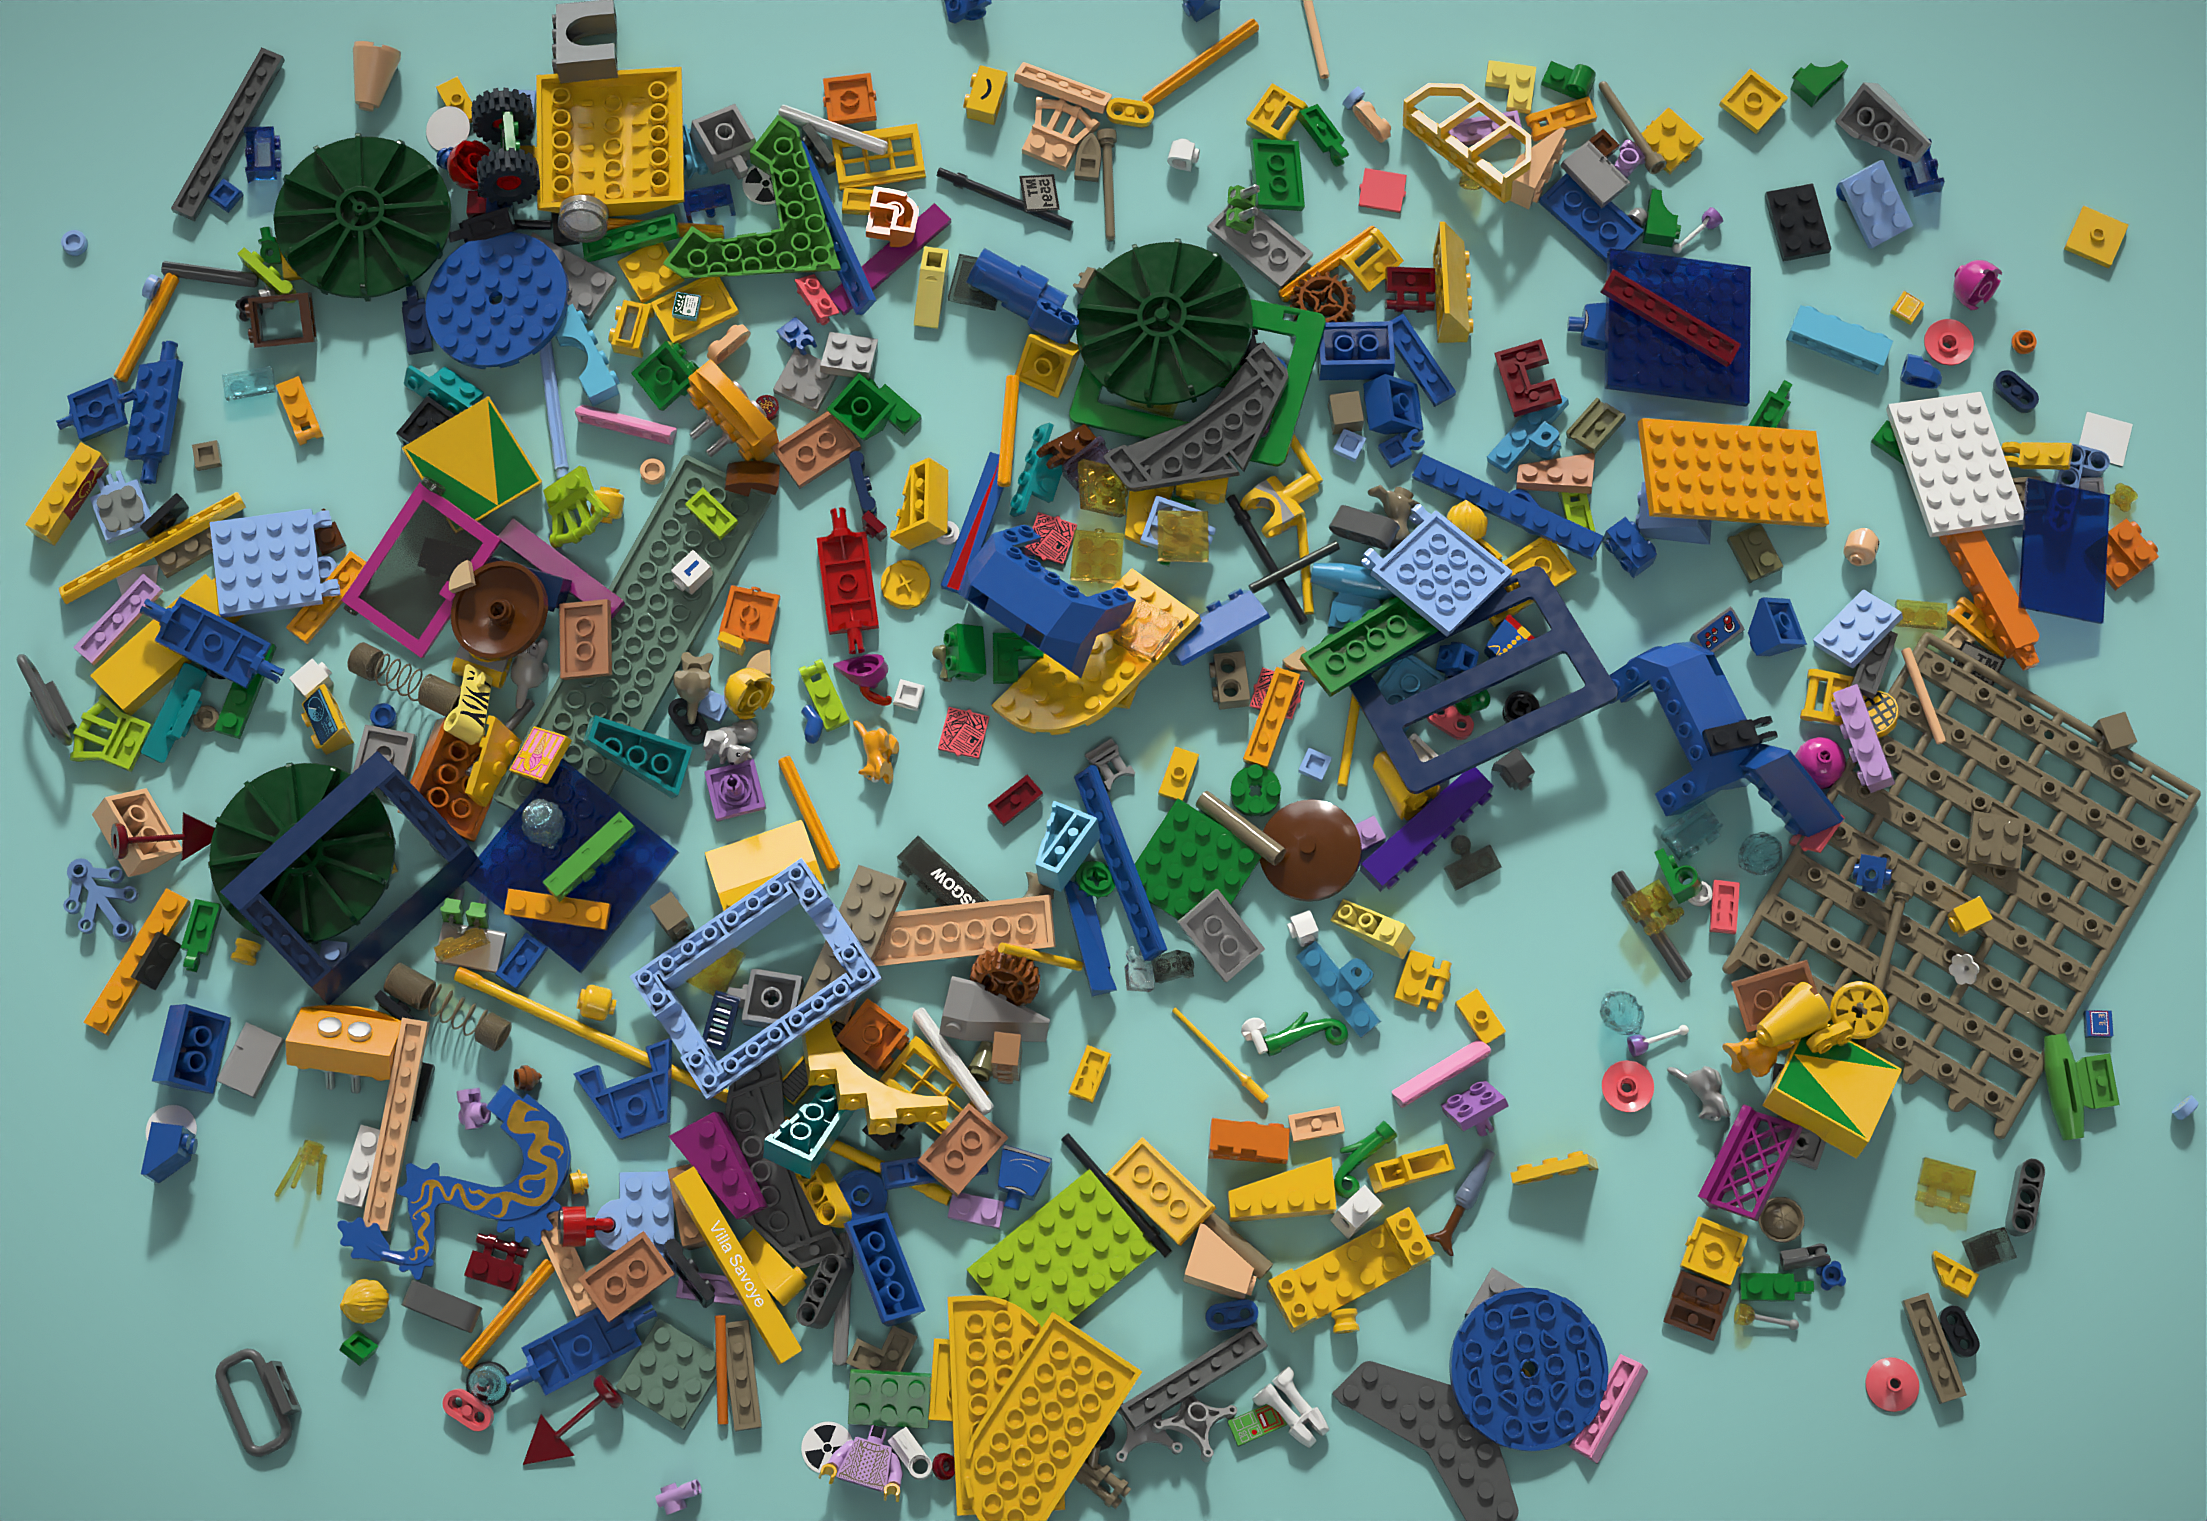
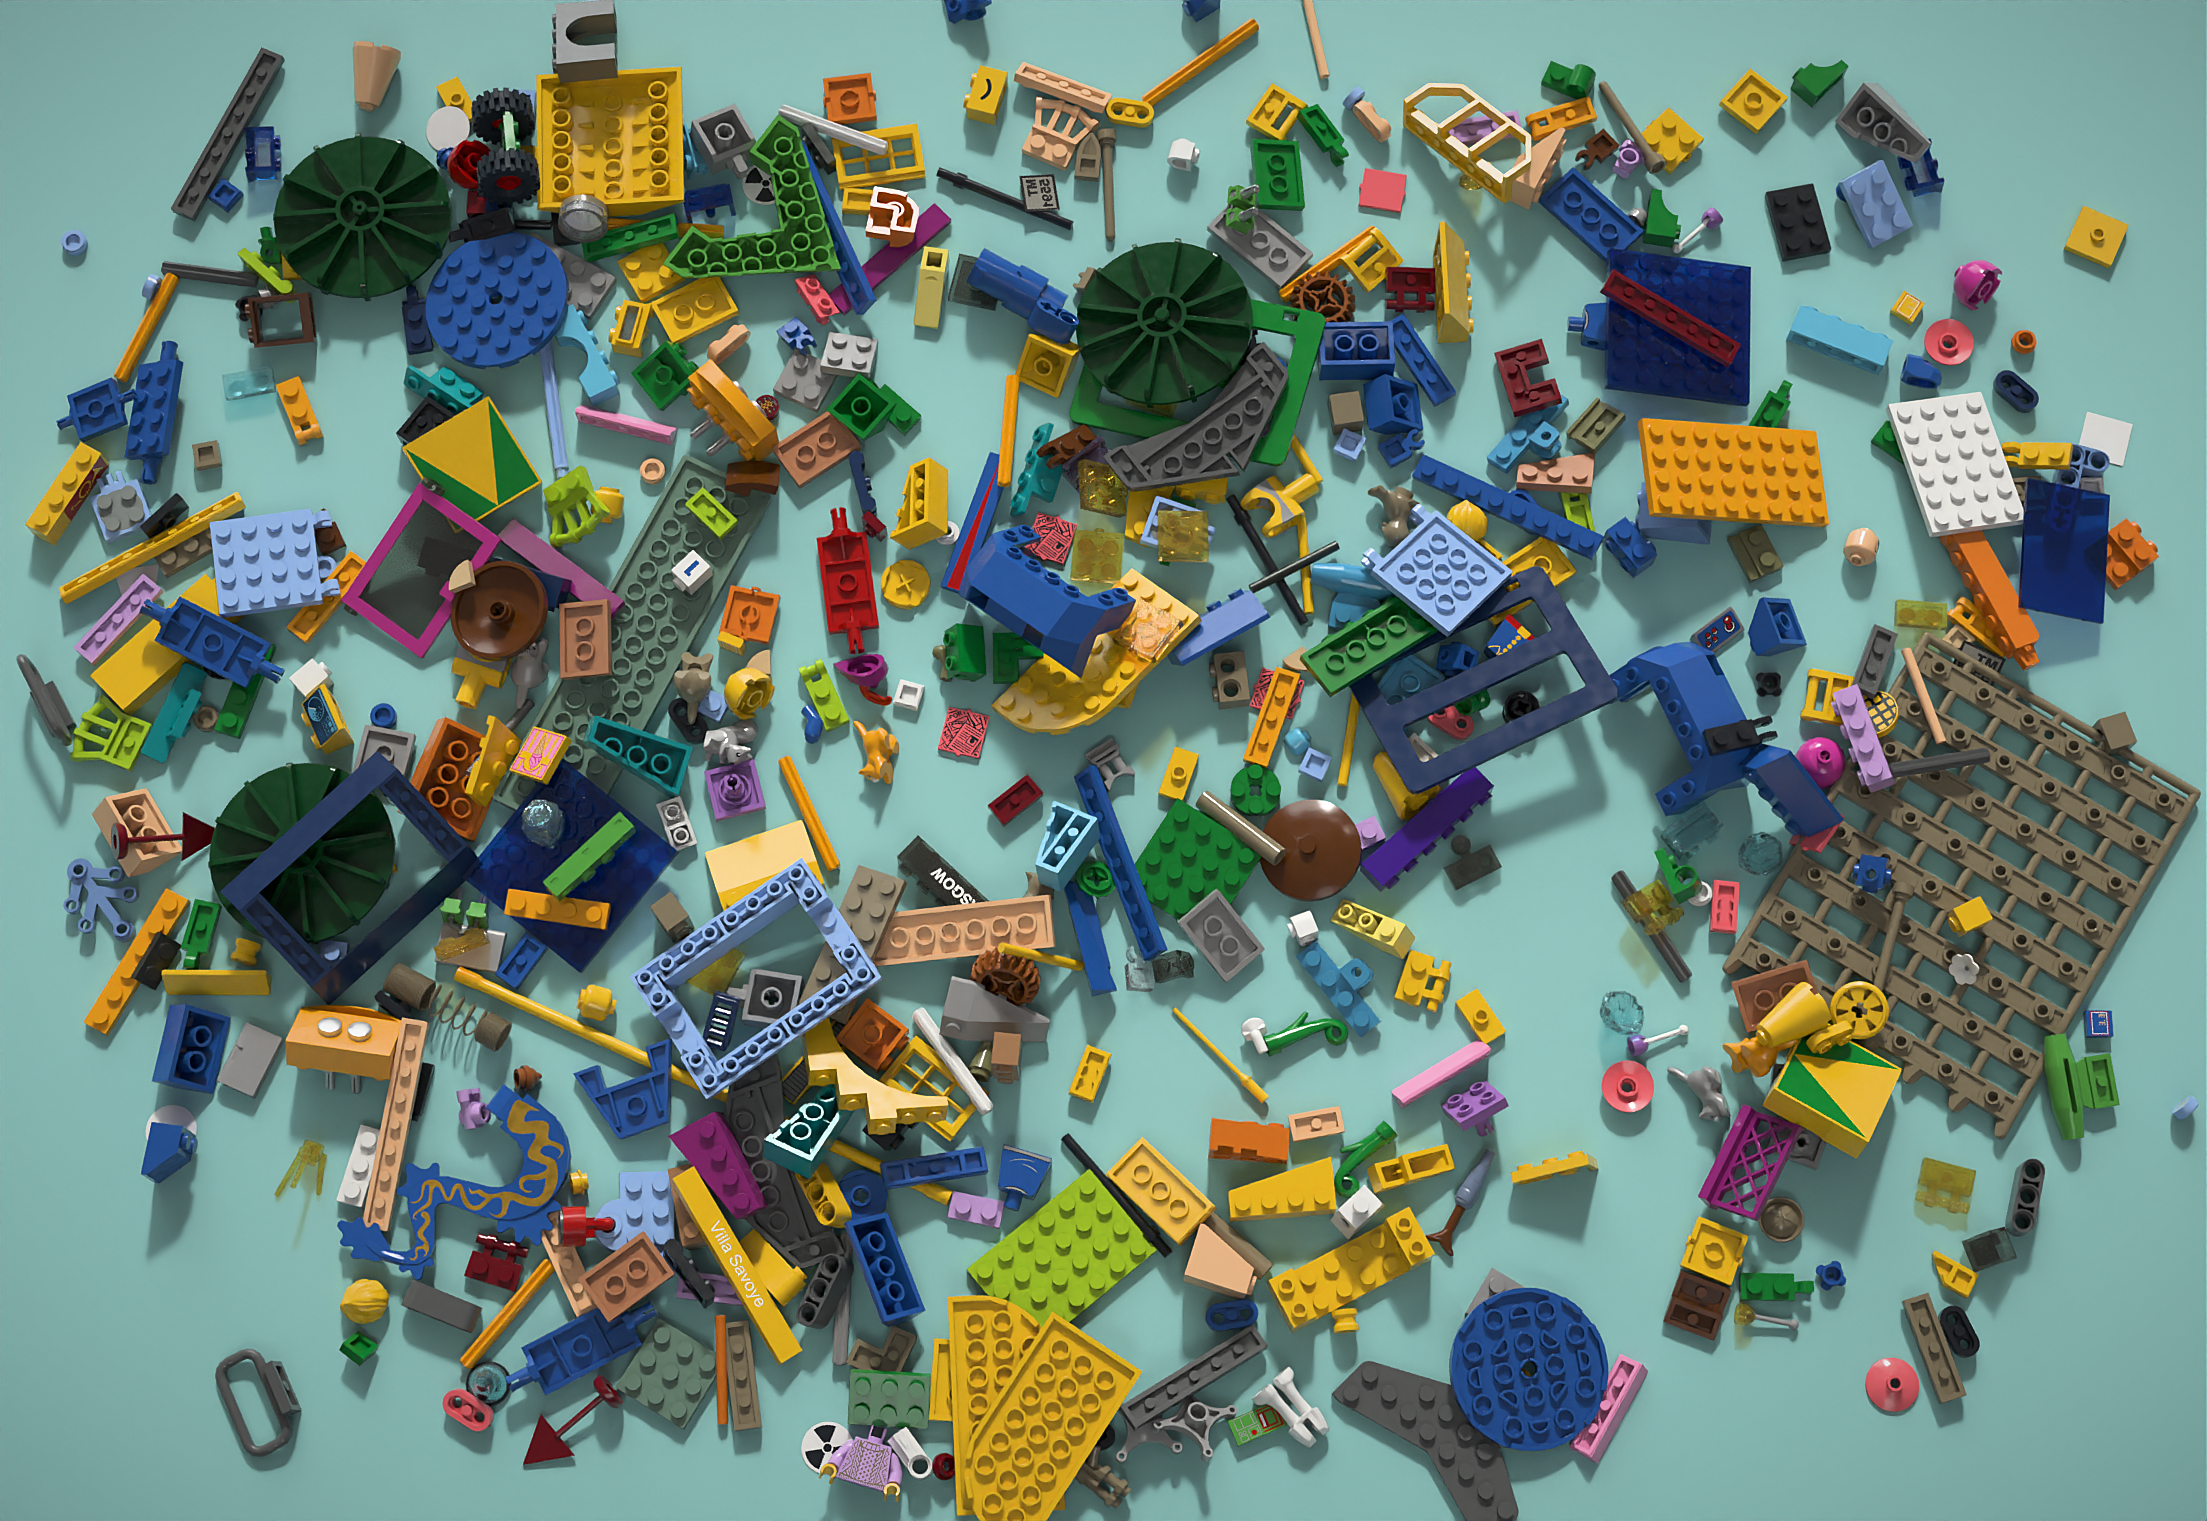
dark tan piece [347,642,461,717] -> none
light yellow door [444,664,493,745] -> none
lavender plate [655,1479,702,1515] -> none
tile [672,292,702,322] -> none
nougat plate [917,1103,1009,1197] -> none
dark grey beam [1329,505,1400,550] -> none
light yellow plate [1485,60,1536,114] -> none
dark grey window [1491,748,1535,791] -> none
light grey piece [1561,141,1631,208] -> none
dark grey bar [1779,1243,1831,1271] -> none
light blue plate [1813,589,1903,669] -> none
dark tan plate [1966,811,2025,871] -> none
clear yellow plate [2108,483,2138,512] -> none
none -> yellow slope [161,970,272,995]
none -> white slope [656,796,698,852]
none -> medium azure piece [1284,728,1311,755]
none -> black plate [1756,672,1782,697]
none -> dark grey axle [1889,748,1990,778]

